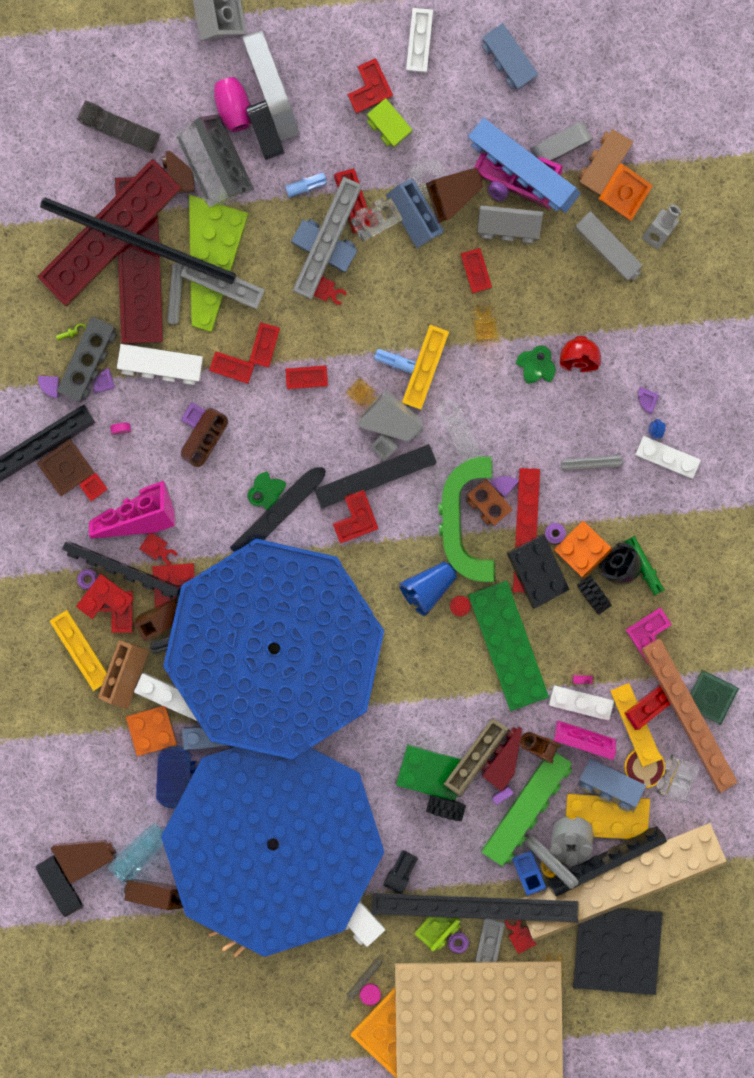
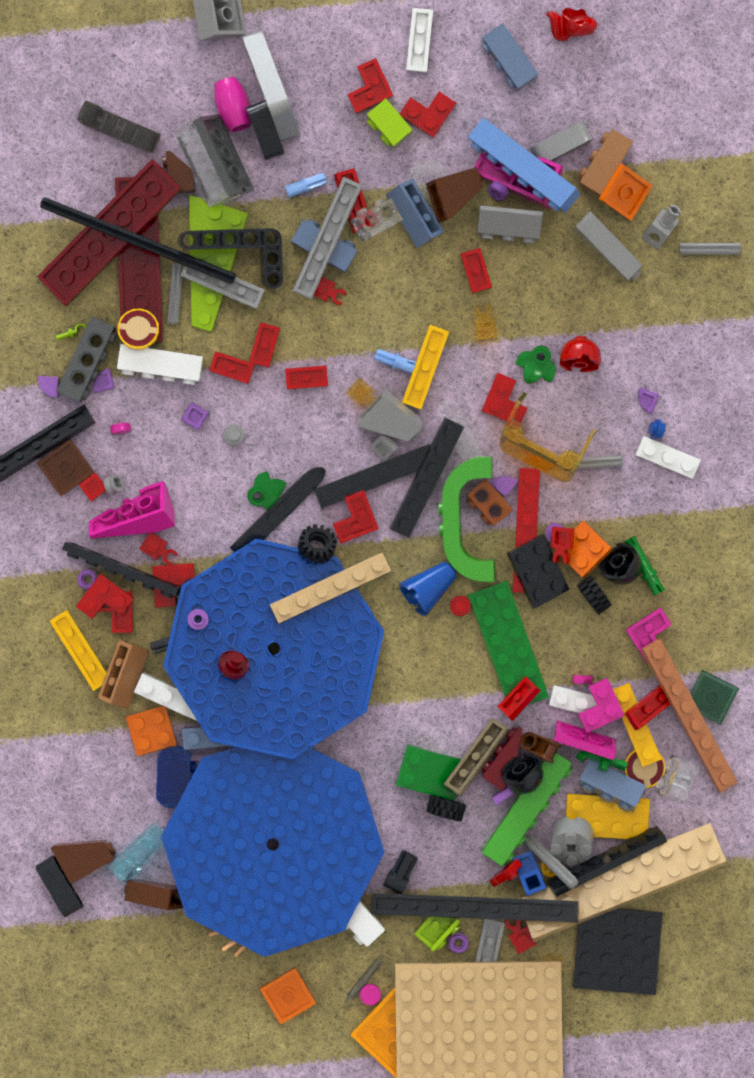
reddish brown slope [134,599,177,641] -> none
reddish brown beam [181,408,228,467] -> none
none -> light grey bush [104,474,124,495]
none -> tile [118,309,159,350]
none -> black beam [177,228,283,289]
none -> medium lavender plate [187,609,208,630]
none -> dark red plate [218,650,249,679]
none -> light grey plate [224,424,245,445]
none -> orange plate [260,967,316,1025]
none -> tan plate [269,553,391,624]
none -> black tyre [298,524,337,565]
none -> black plate [389,417,464,538]
none -> red plate [400,92,456,138]
none -> red plate [481,373,527,427]
none -> red plate [489,859,522,887]
none -> red plate [497,676,541,721]
none -> clear yellow windscreen [499,392,598,482]
none -> black cylinder [501,753,544,794]
none -> red hair [546,8,597,41]
none -> red plate [551,526,575,564]
none -> green piece [576,750,628,772]
none -> dark pink plate [578,678,625,733]
none -> light grey axle [679,243,741,255]

